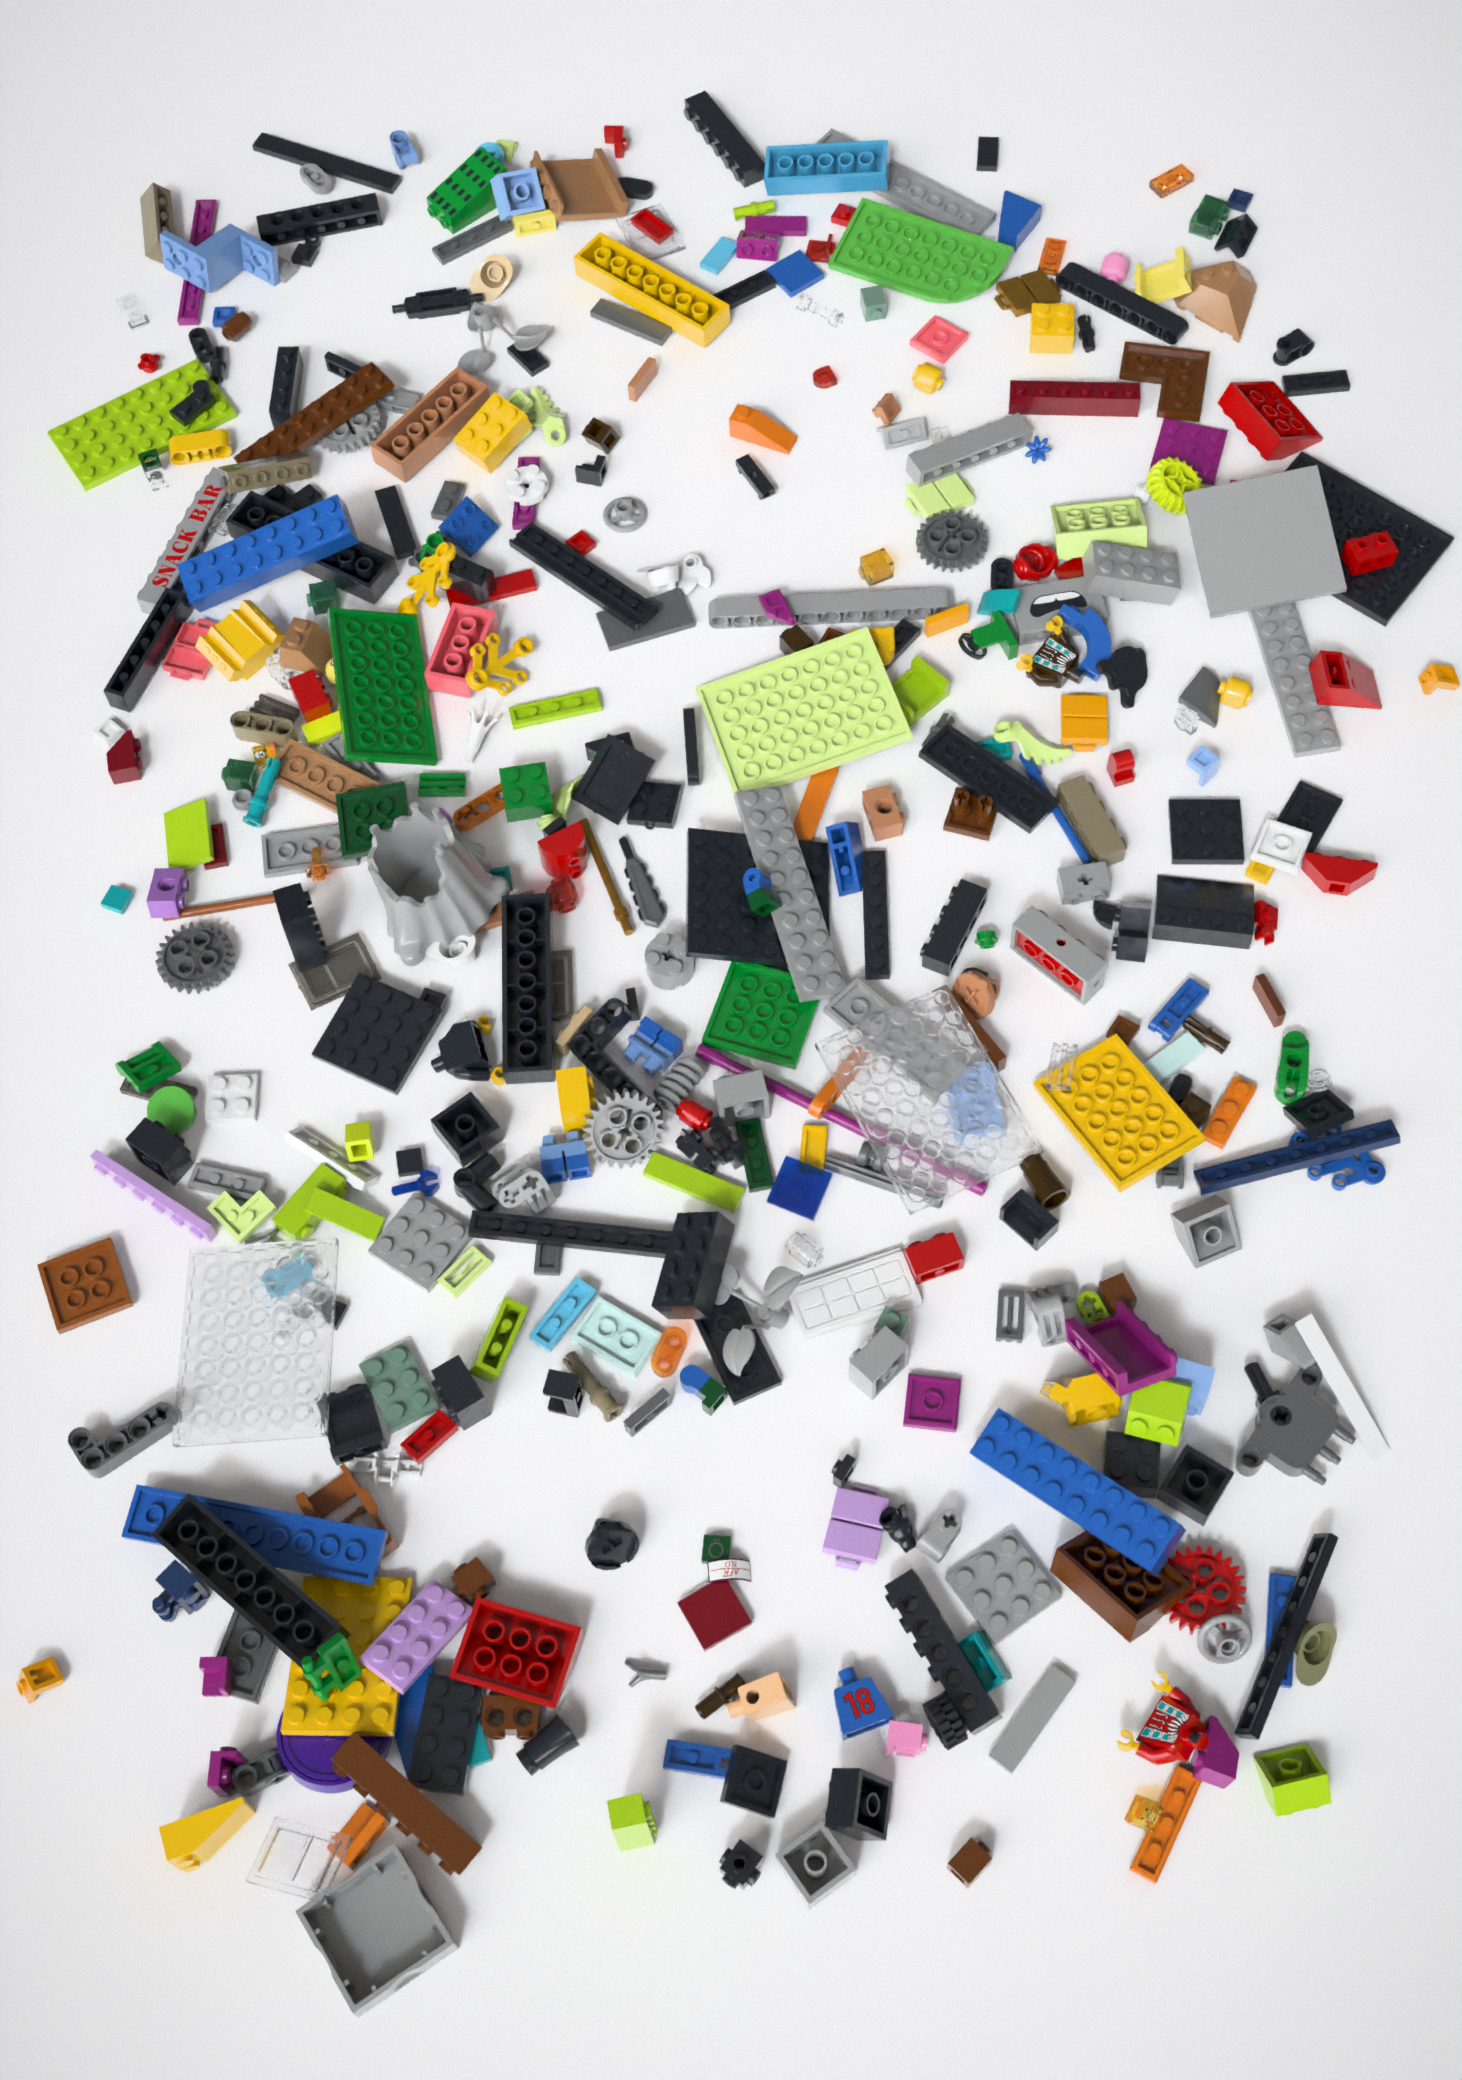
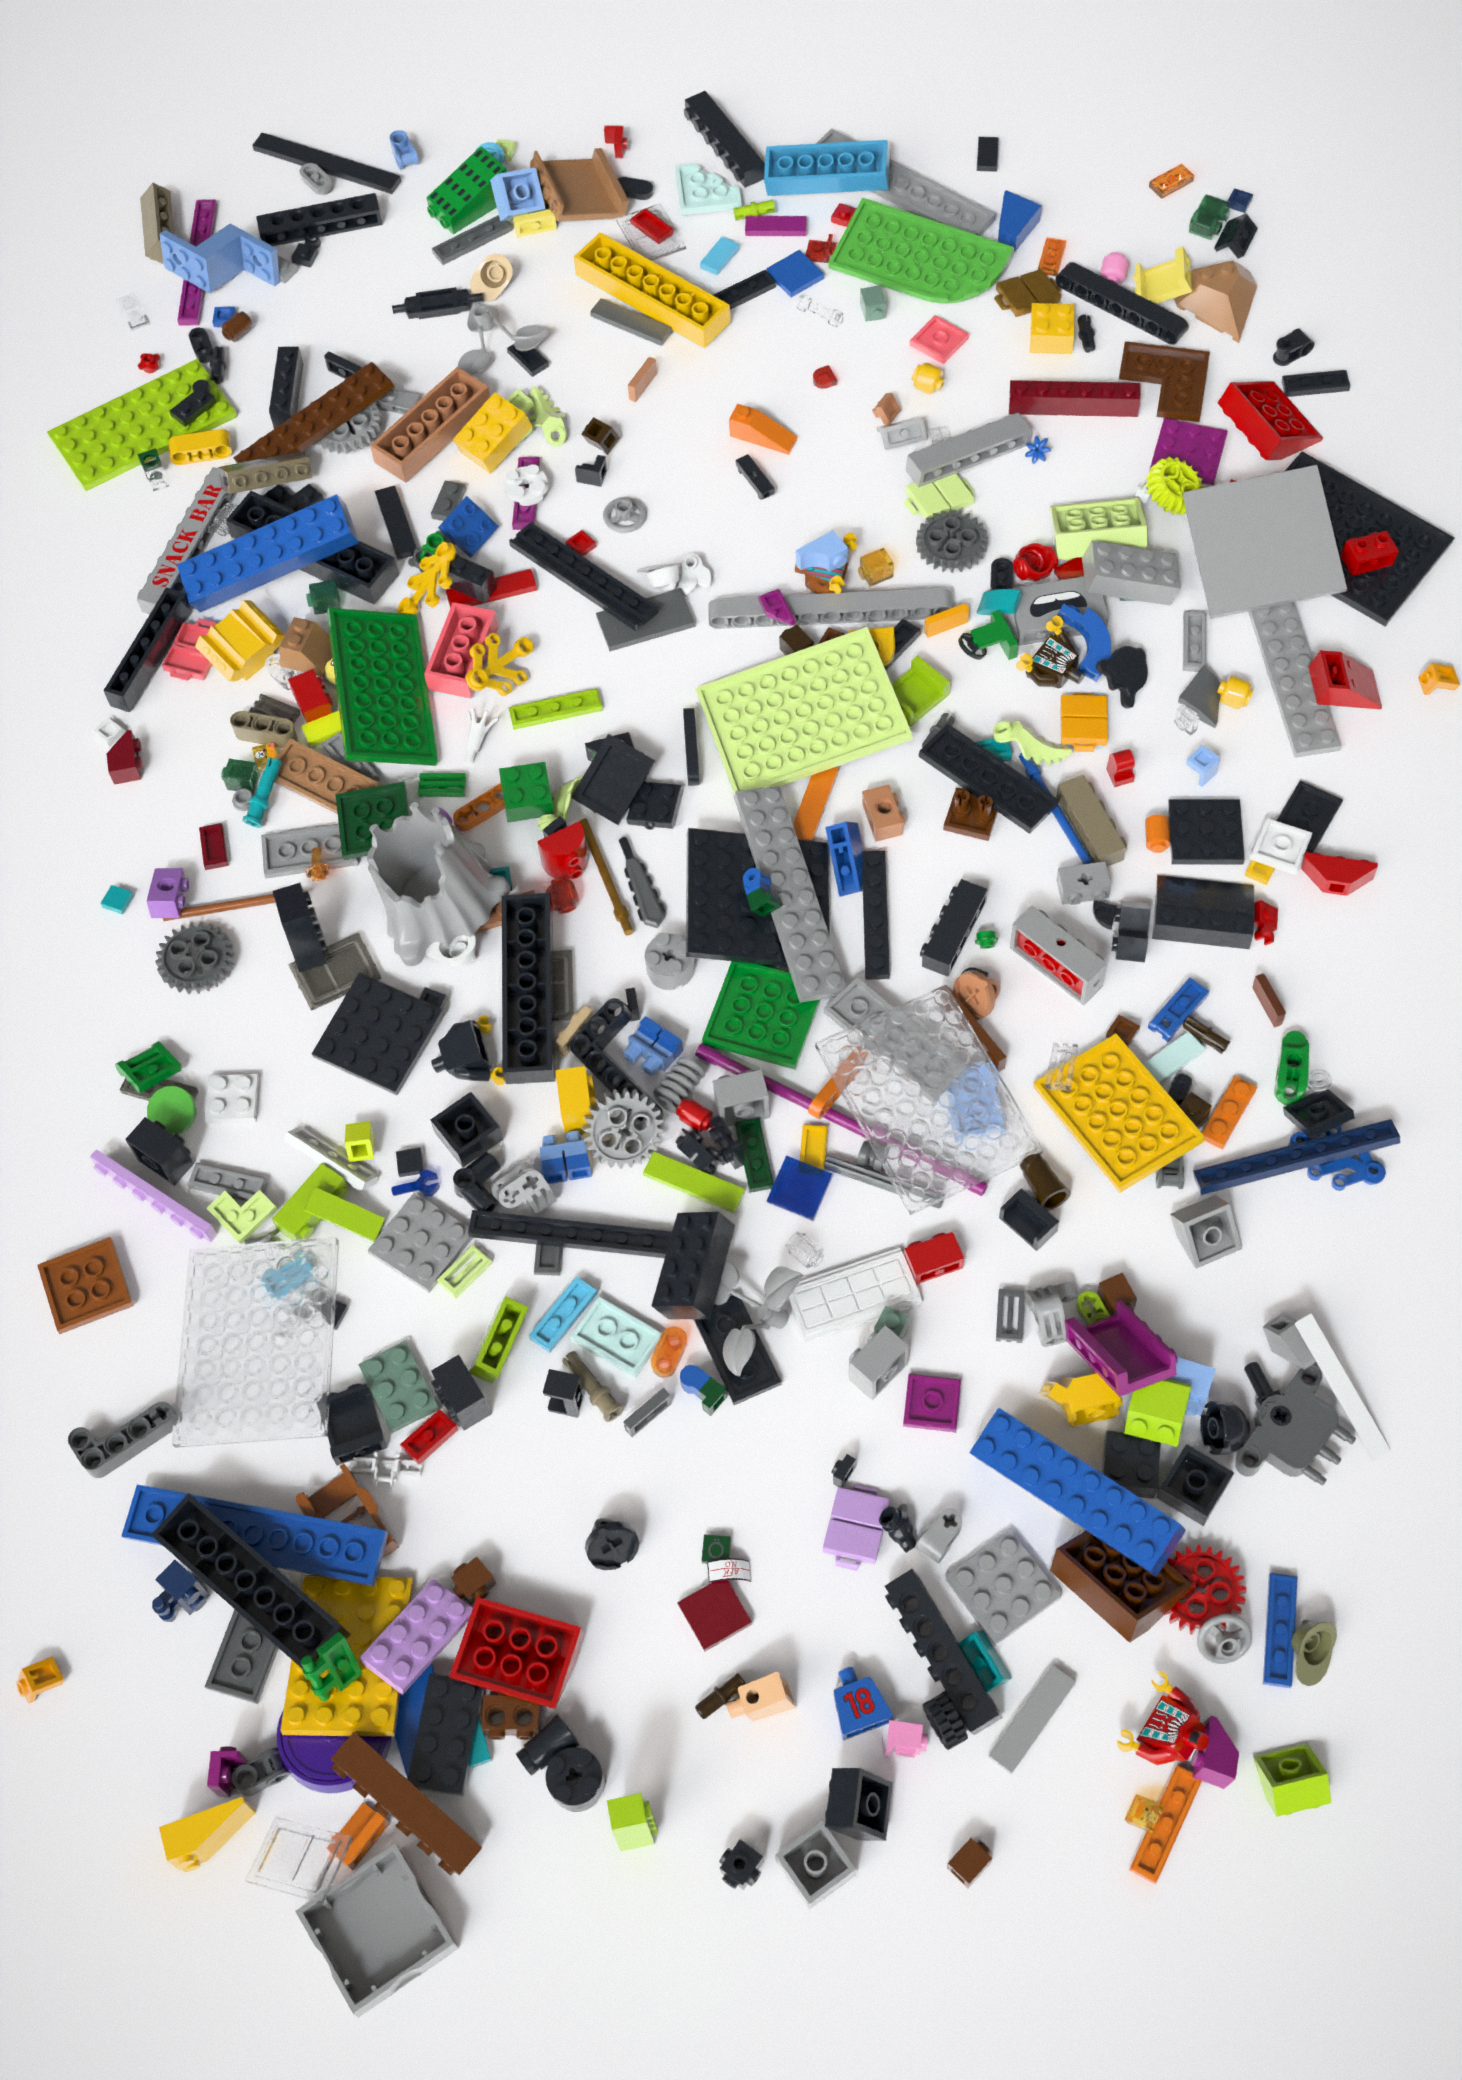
lime tile [163,798,214,871] -> none
magenta panel [199,1657,233,1697] -> none
flat silver bar [624,1660,666,1688] -> none
blue plate [663,1739,732,1779] -> none
black plate [720,1744,787,1818] -> none
magenta bracket [736,230,781,262] -> none
black tile [1234,1533,1338,1740] -> none
none -> black brick [545,1747,605,1812]
none -> light aqua plate [675,163,742,215]
none -> torso [794,533,858,594]
none -> light blue arch [796,530,848,572]
none -> orange brick [1145,815,1170,853]
none -> light grey tile [1182,611,1206,672]
none -> black cylinder [1200,1401,1251,1455]

